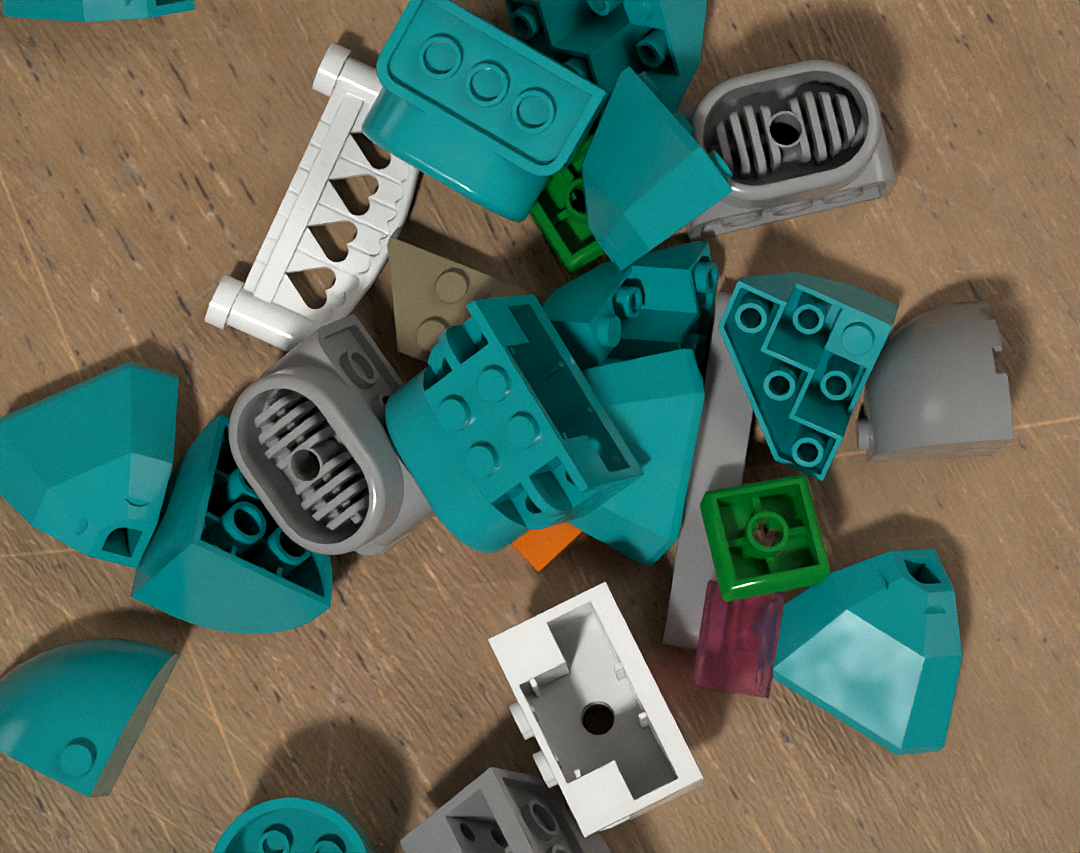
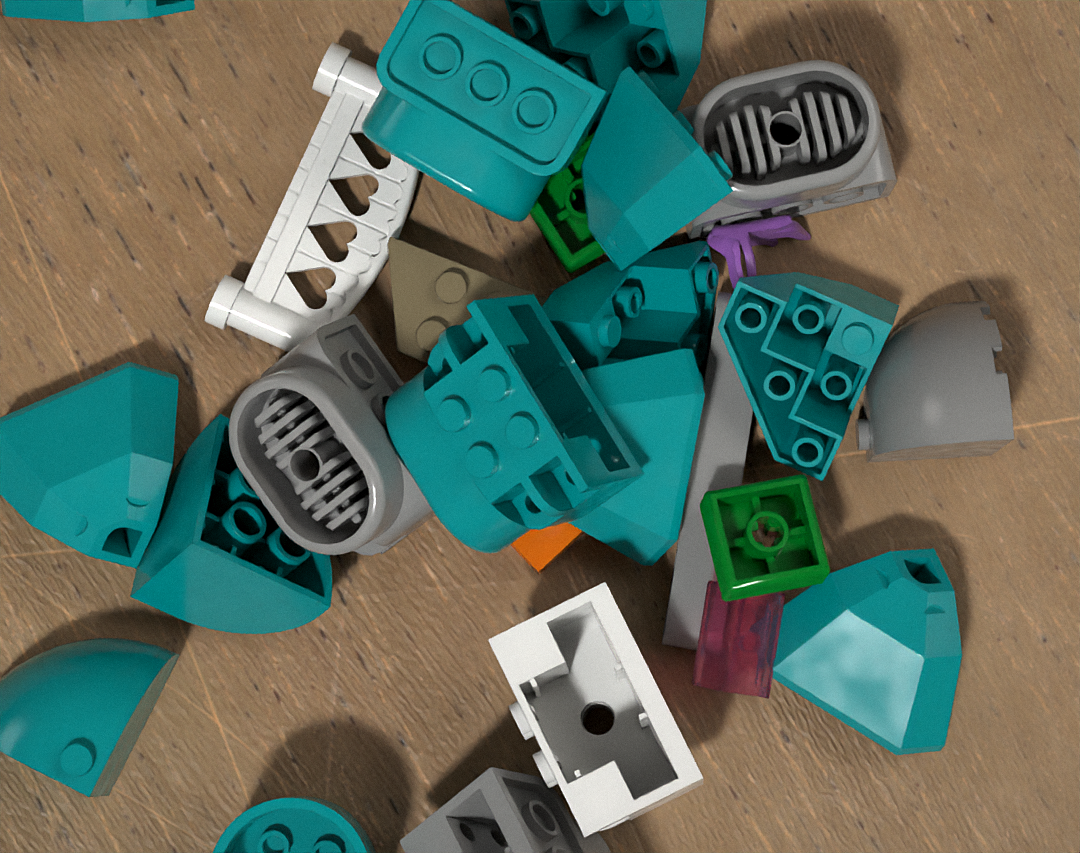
none -> medium lavender piece [706,214,811,289]

